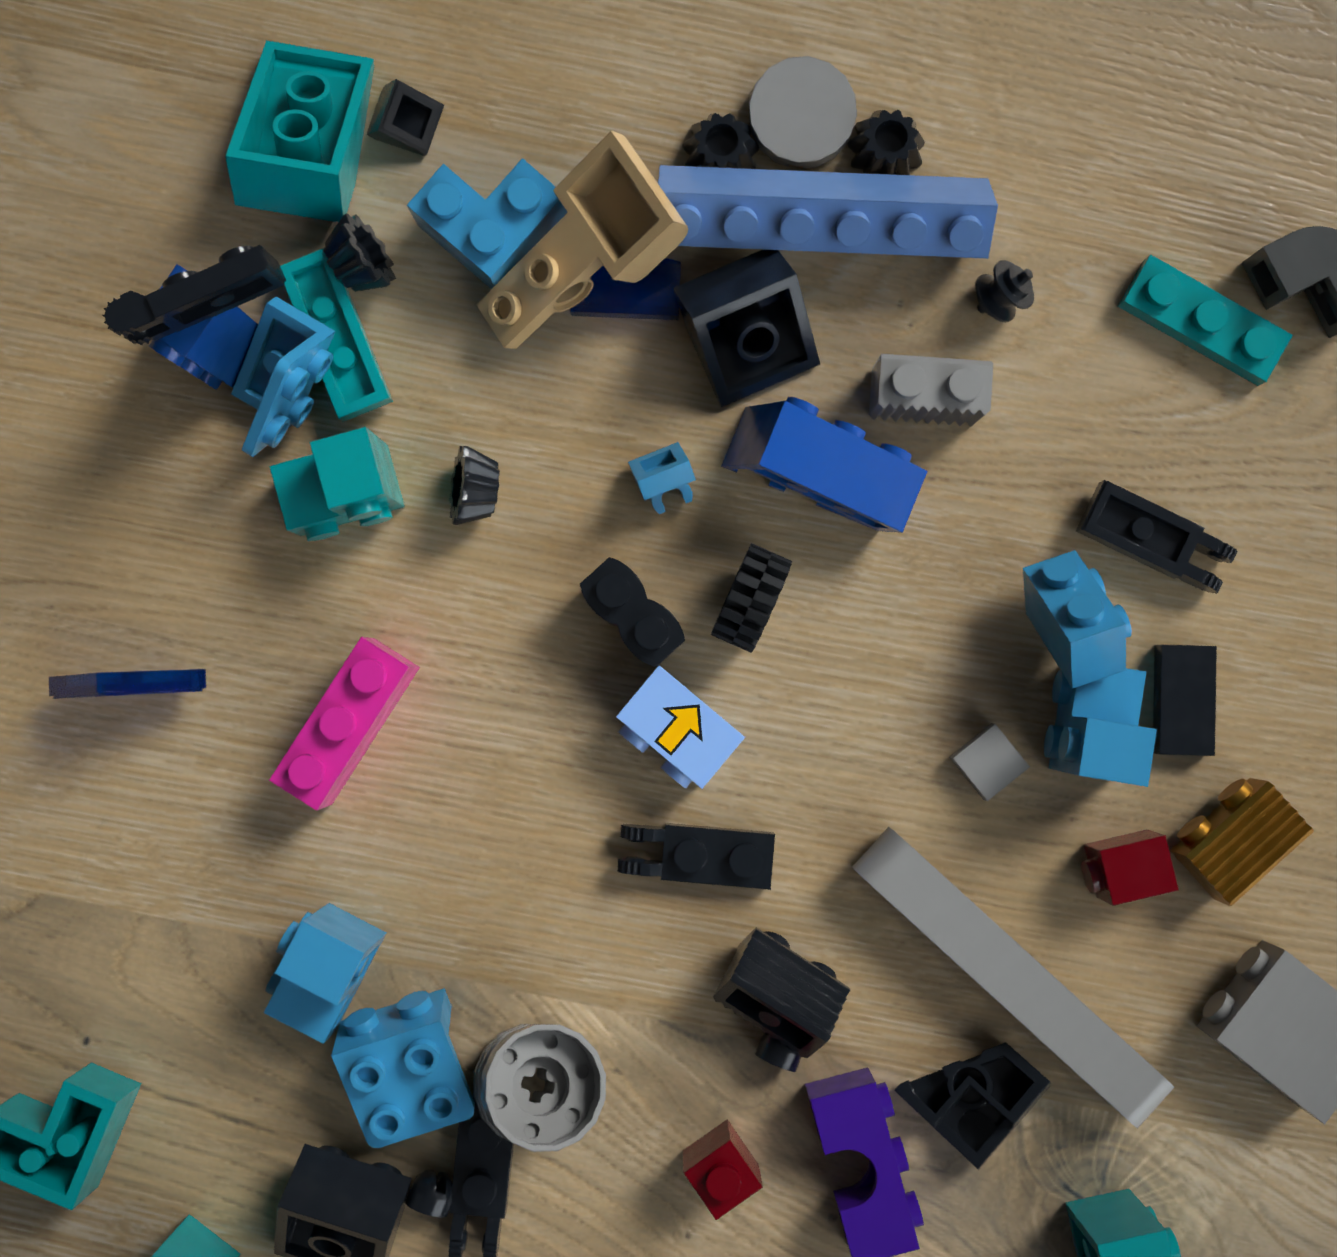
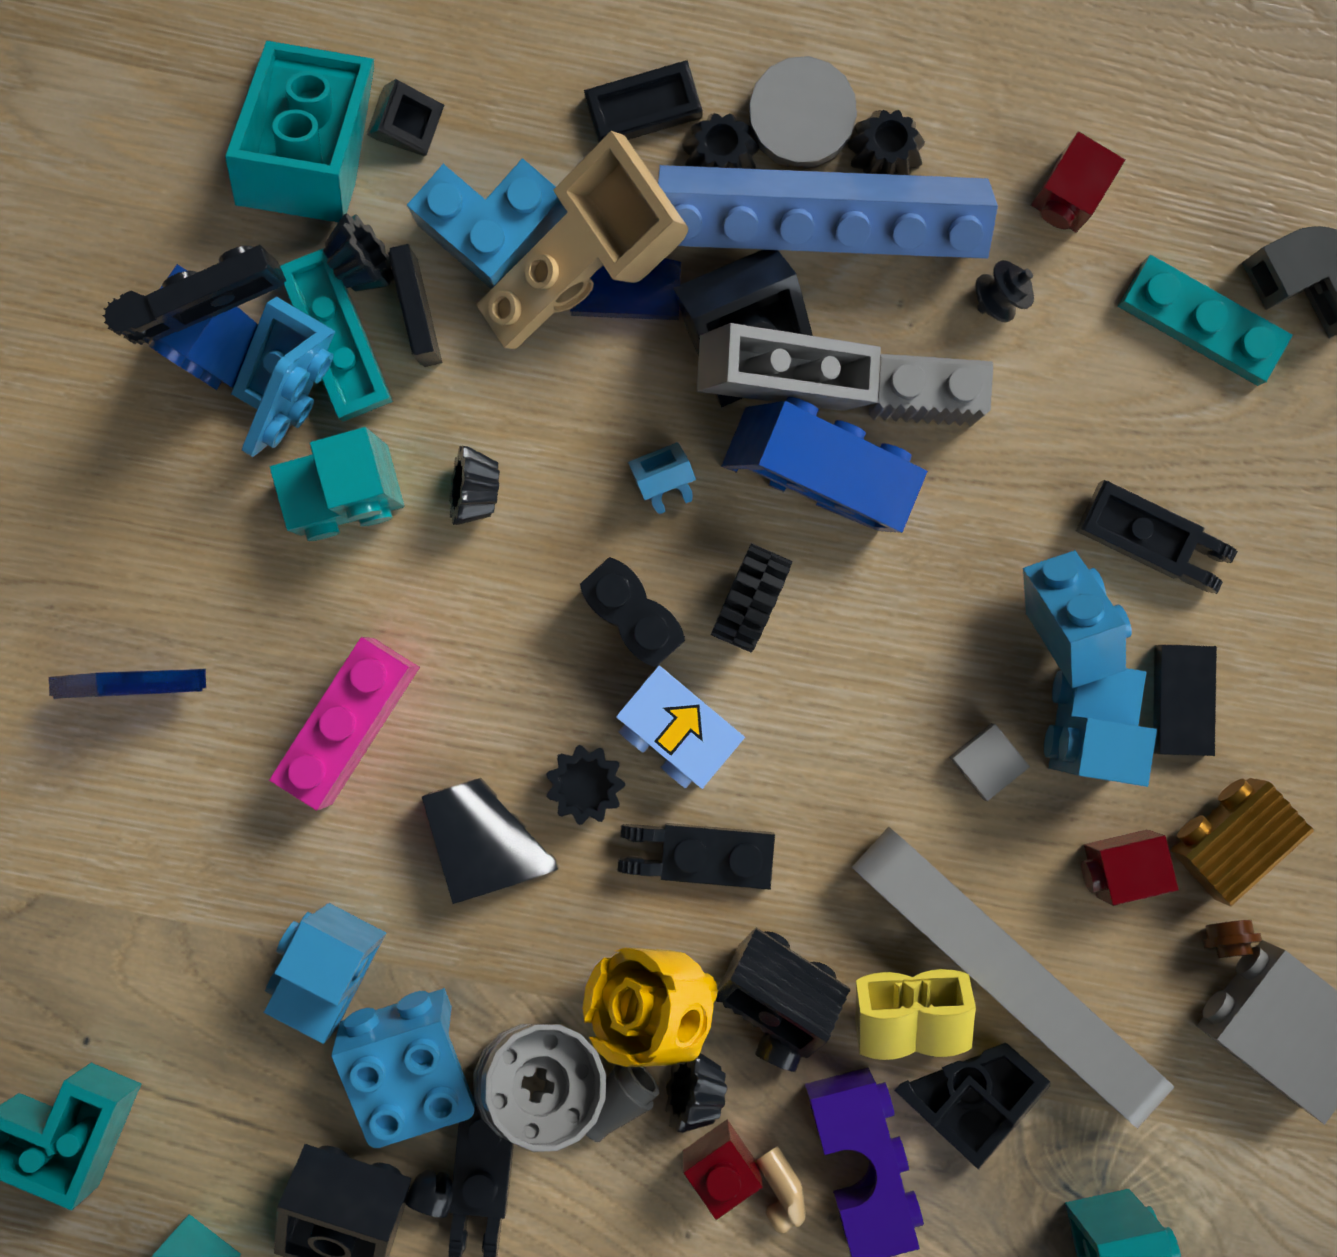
none -> black tile [388,244,442,367]
none -> black slope [422,778,559,904]
none -> black piece [546,745,626,825]
none -> yellow brick [582,947,718,1067]
none -> black tile [584,60,703,143]
none -> dark grey cone [586,1065,659,1142]
none -> black piece [665,1053,727,1133]
none -> light grey brick [697,323,881,411]
none -> tan arm [755,1146,806,1234]
none -> light yellow brick [855,969,976,1060]
none -> dark red brick [1031,131,1126,233]
none -> reddish brown plate [1203,920,1262,959]

